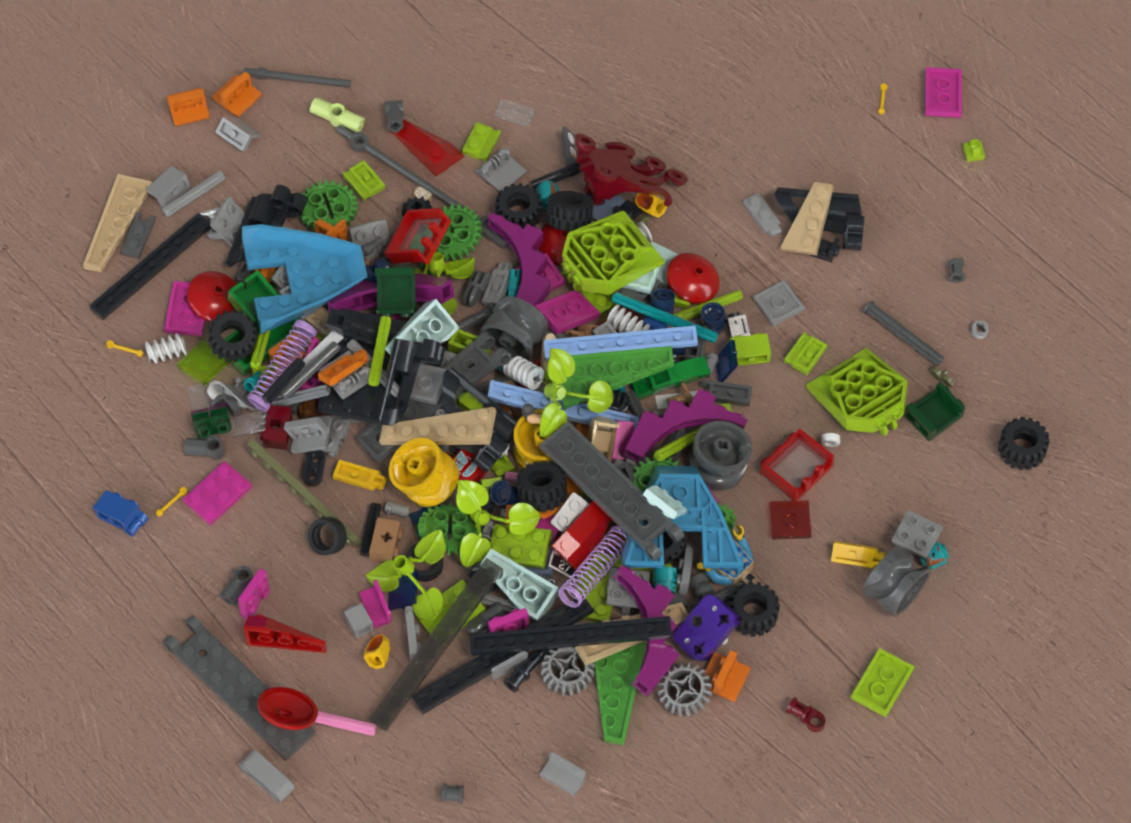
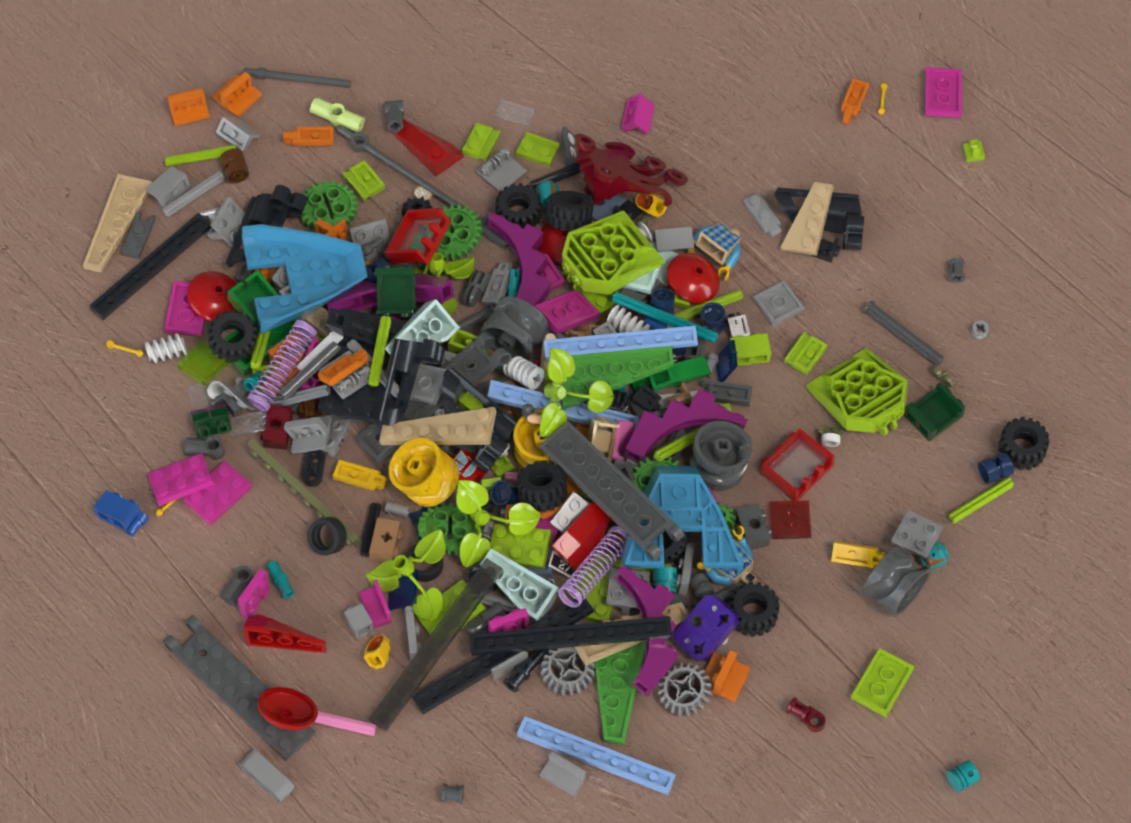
black axle [262,358,305,404] -> none
light aqua plate [643,485,687,519] -> none
none -> dark pink plate [148,453,214,506]
none -> lime axle [165,145,236,167]
none -> reddish brown wheel [220,149,249,183]
none -> teal pin [266,560,295,599]
none -> orange hinge [283,126,334,146]
none -> lime plate [516,132,560,167]
none -> light blue plate [517,716,676,795]
none -> dark pink panel [621,94,654,135]
none -> black bracket [631,384,662,412]
none -> light grey panel [654,227,694,252]
none -> torso [687,223,741,281]
none -> dark grey brick [735,503,772,550]
none -> olive piece [818,423,845,436]
none -> orange hinge [841,78,870,125]
none -> teal piece [946,759,980,793]
none -> lime axle [948,477,1014,524]
none -> dark blue wheel [978,452,1014,485]

